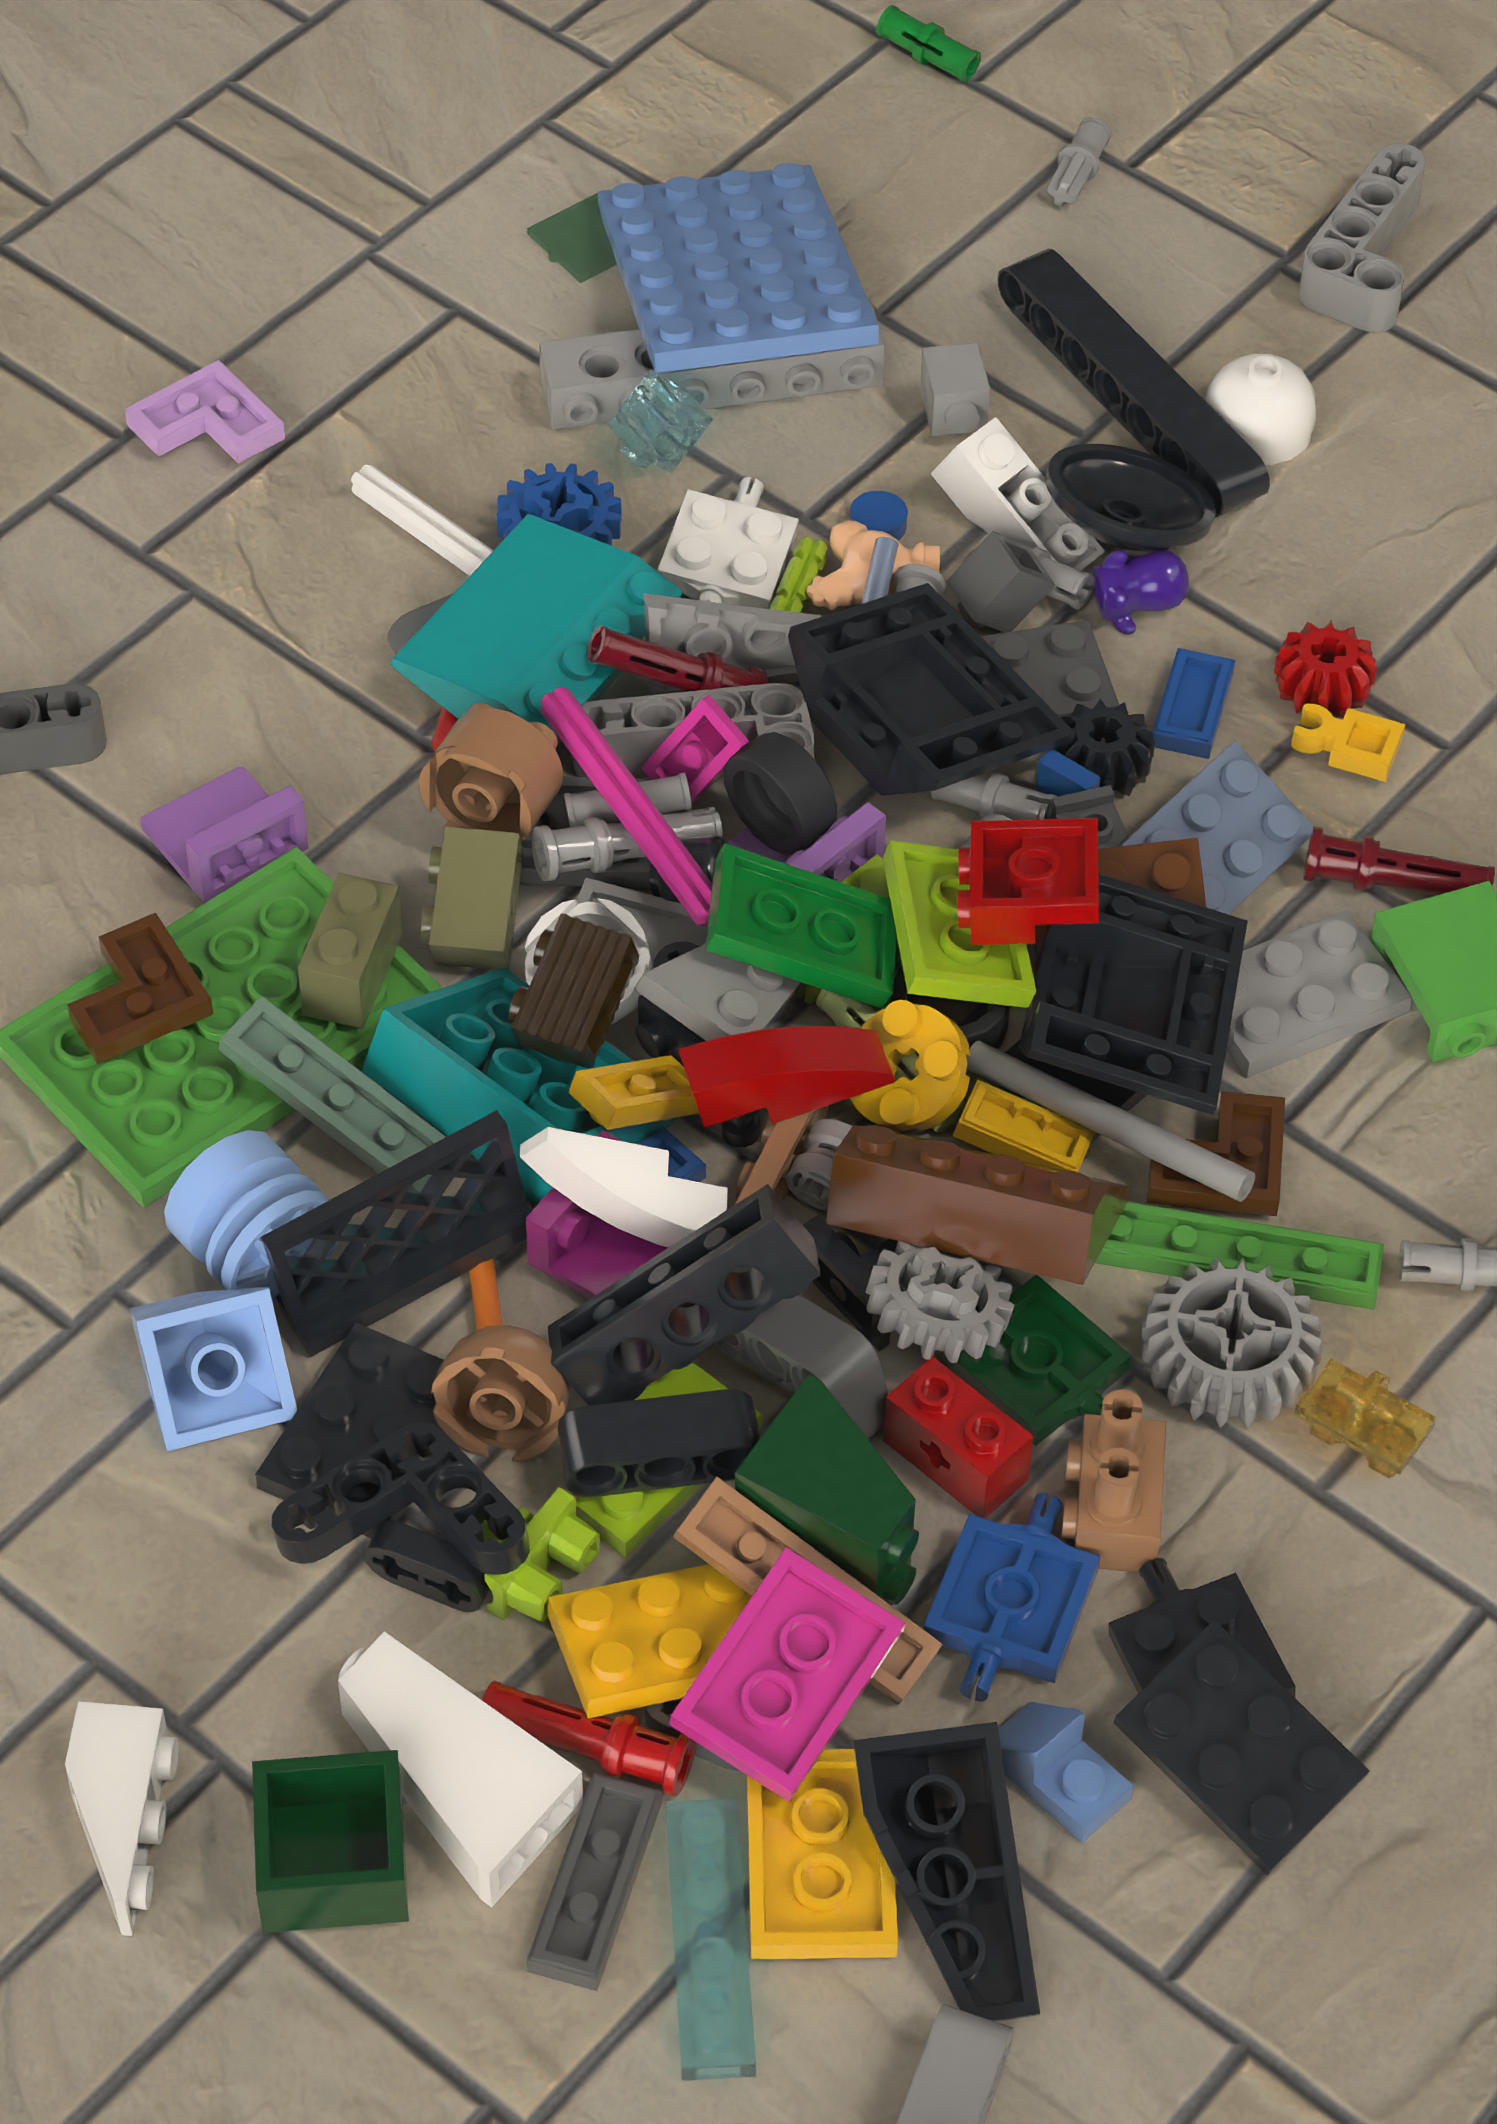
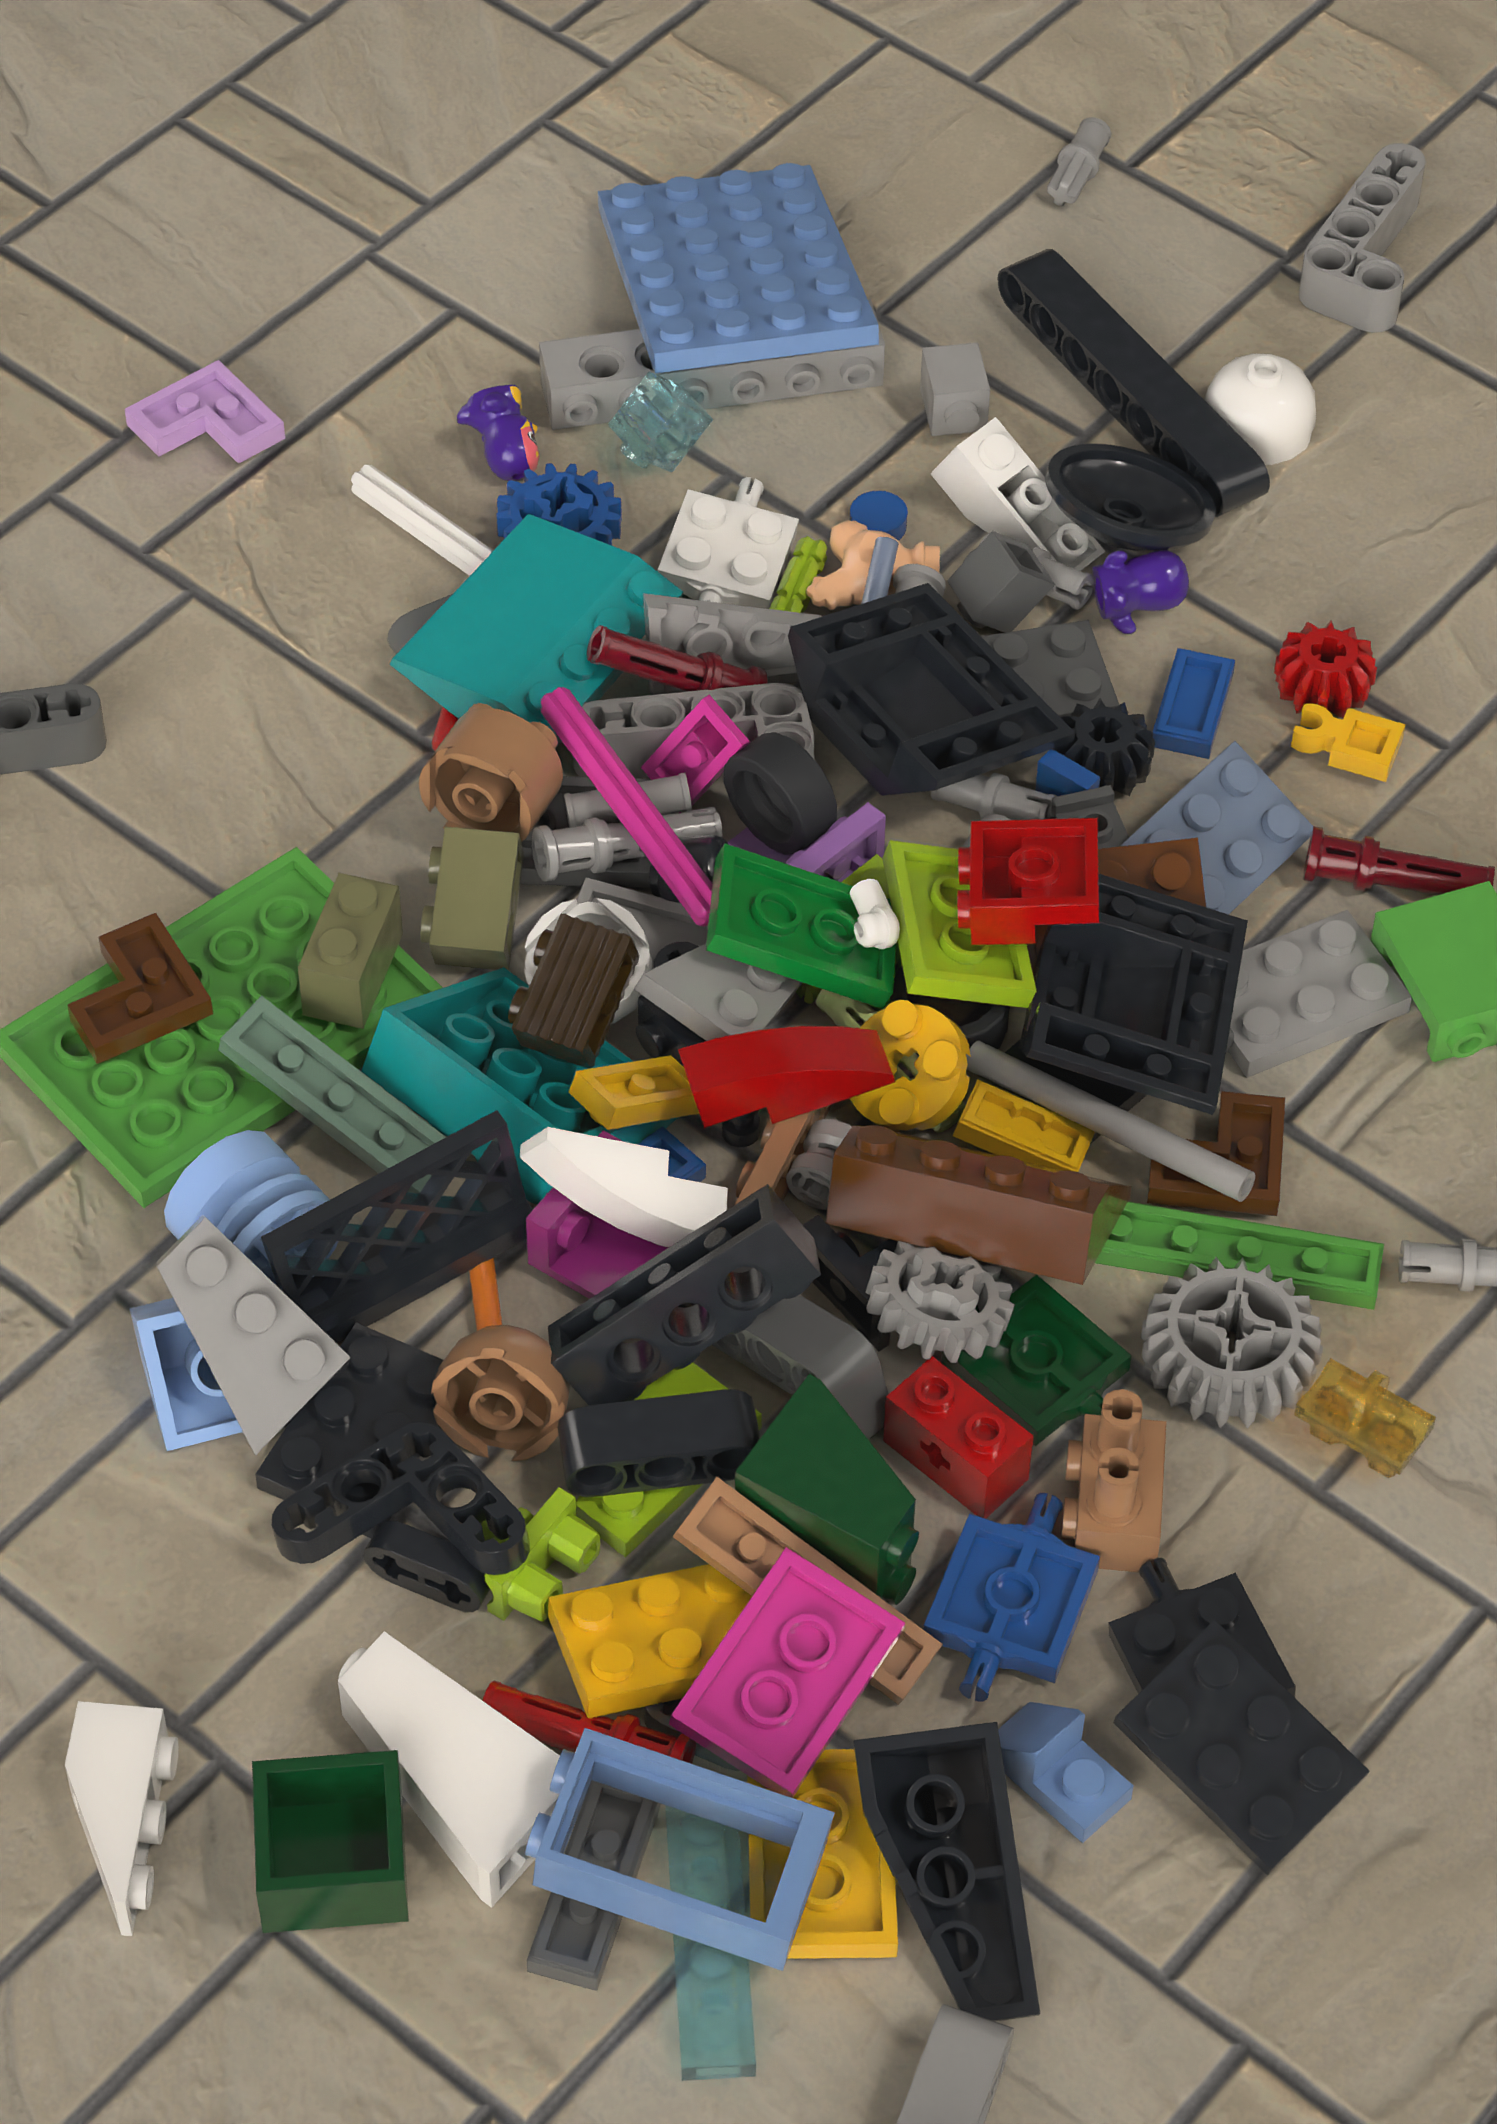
medium lavender bracket [141,767,309,903] -> none
clear green piece [527,190,617,283] -> none
green pin [876,5,981,82] -> none
none -> light grey wing [155,1215,351,1455]
none -> dark purple animal [457,385,540,481]
none -> medium blue window [525,1728,835,1971]
none -> white arm [849,879,900,949]

